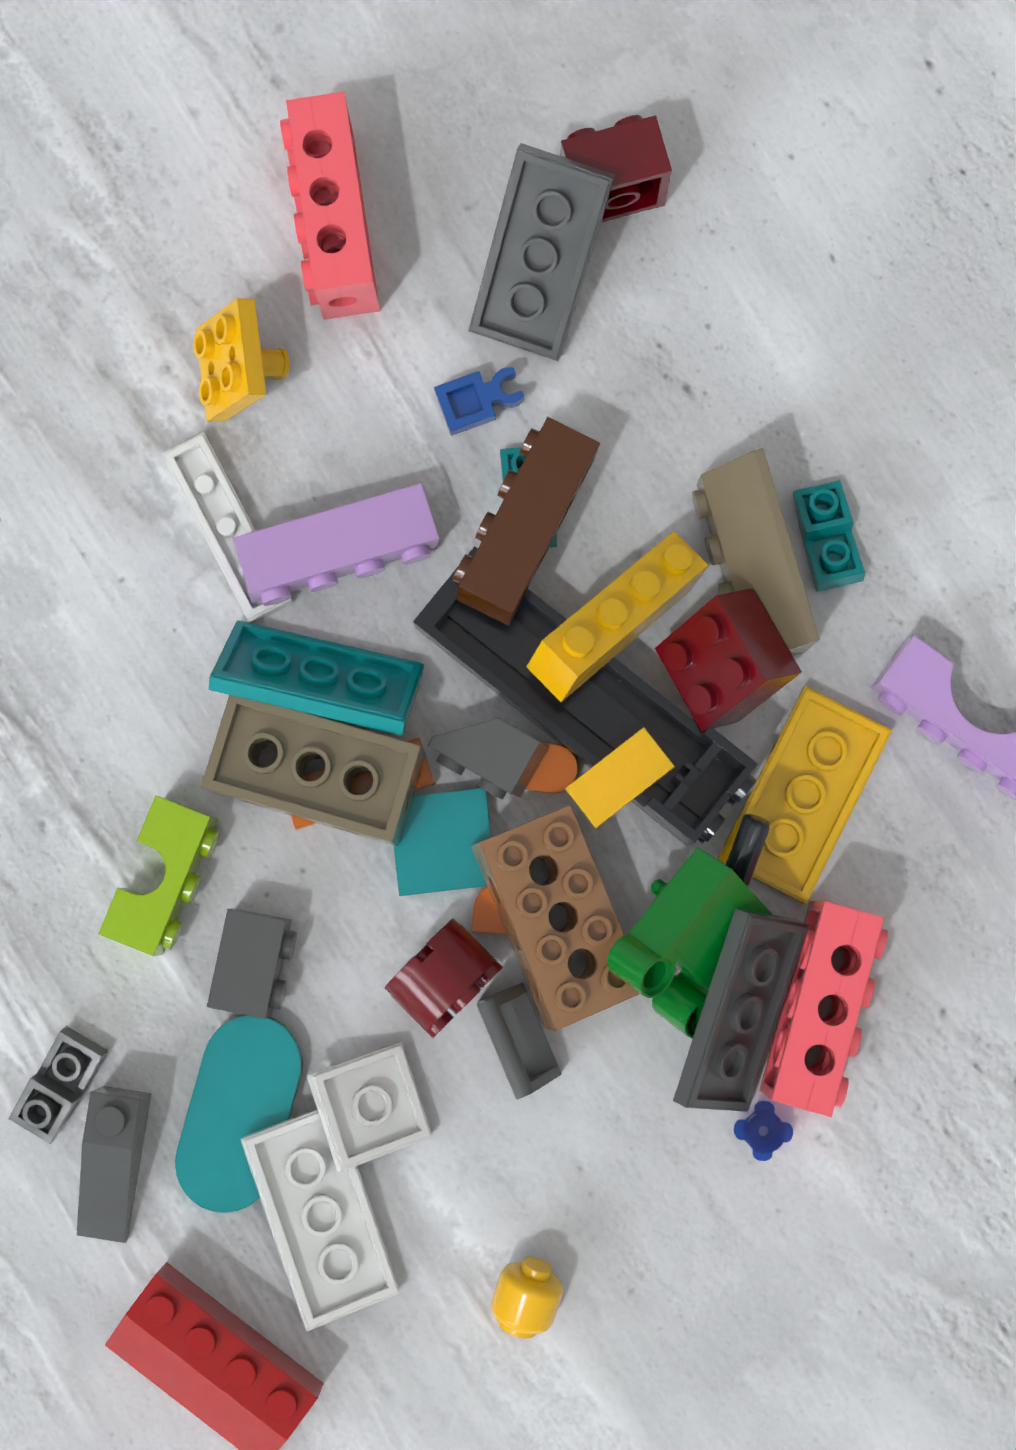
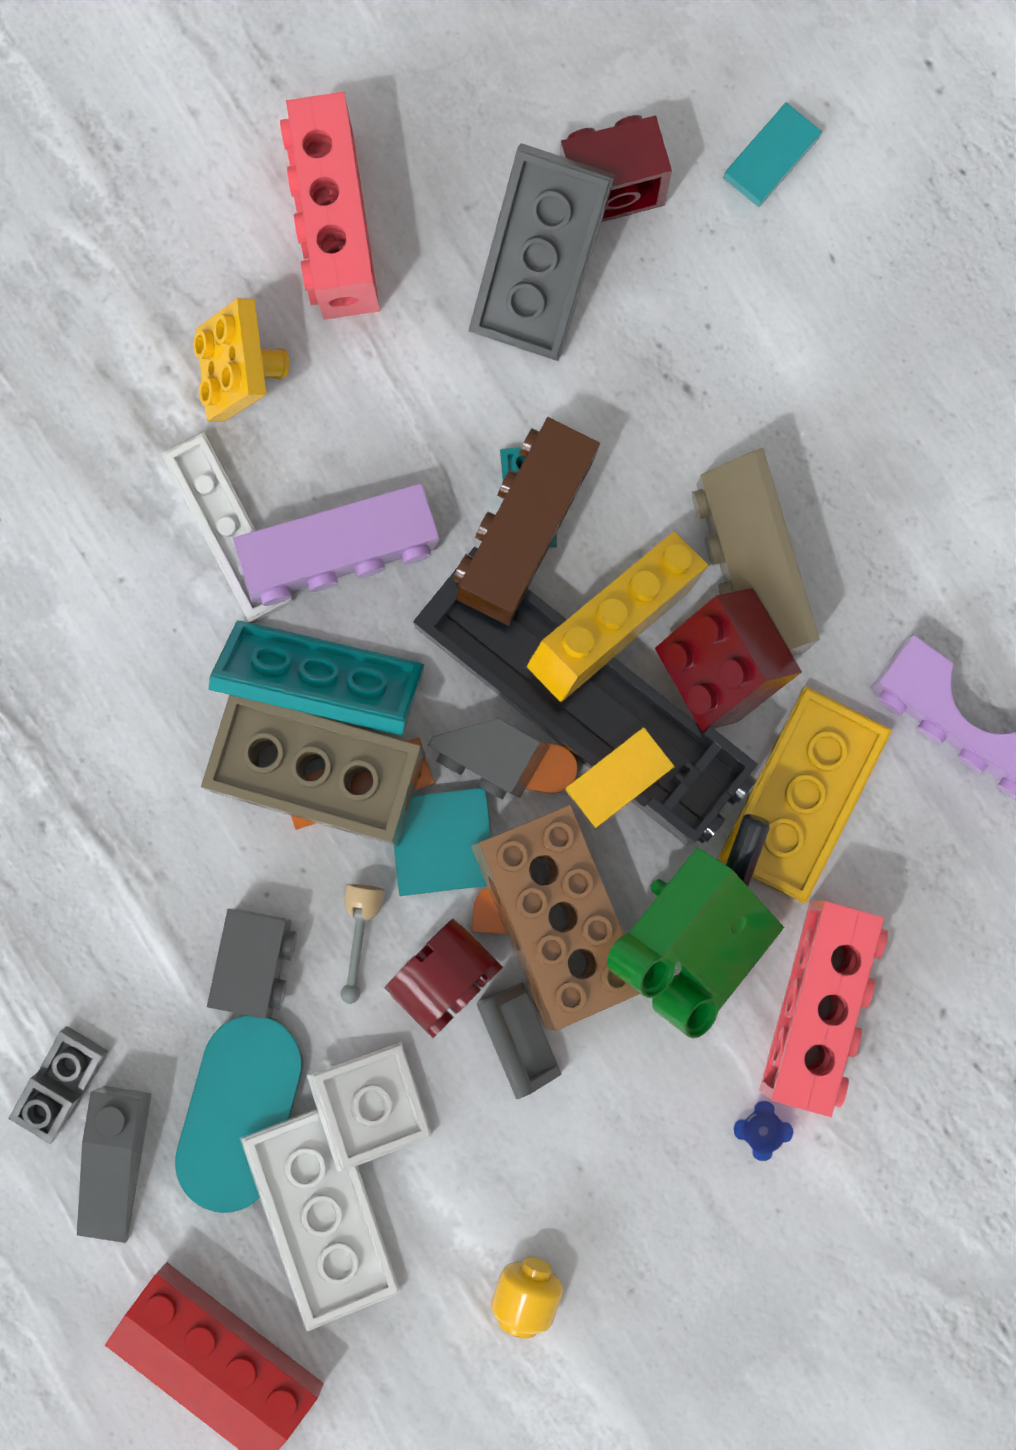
lime arch [98,795,220,956] -> none
blue plate [434,367,524,436] -> none
dark grey tile [673,908,809,1112] -> none
teal slope [793,480,865,592] -> none
none -> hinge [340,884,385,1004]
none -> teal tile [723,102,822,207]

